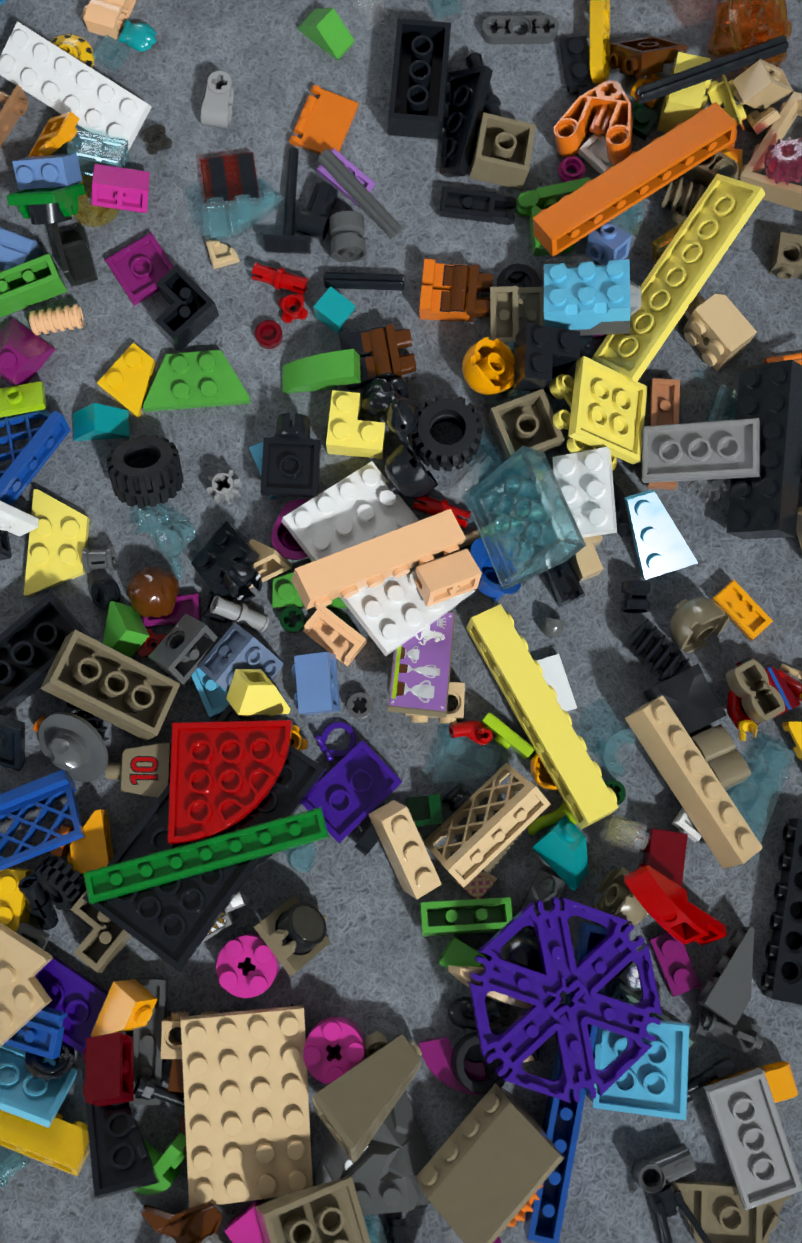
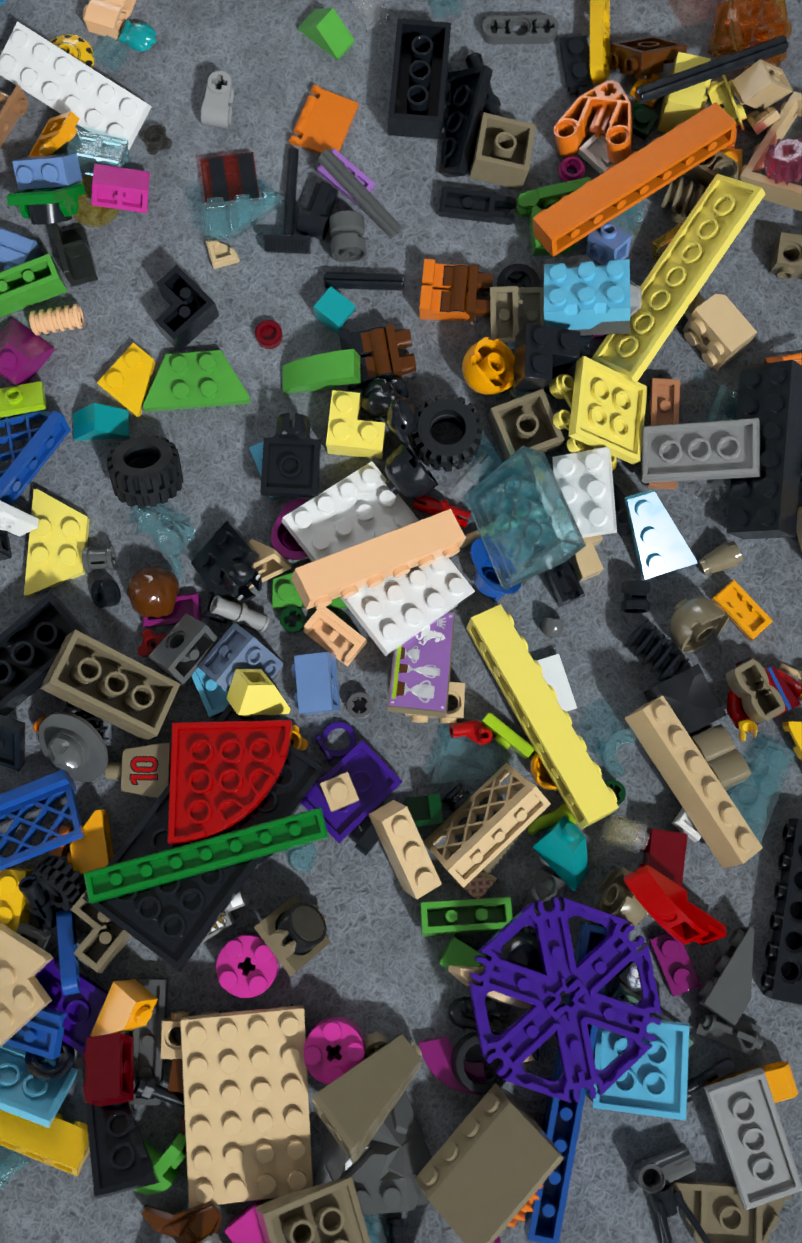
bright green slope [103,601,149,658] -> none
magenta tile [104,233,173,306] -> none
light grey gear [206,469,242,505] -> none
red pin [251,262,309,295] -> none
red plate [278,294,308,324] -> none
light nougat hinge [415,549,482,607] -> none
none -> blue beam [56,909,81,996]
none -> tan brick [320,772,360,812]
none -> dark tan cone [698,541,743,575]

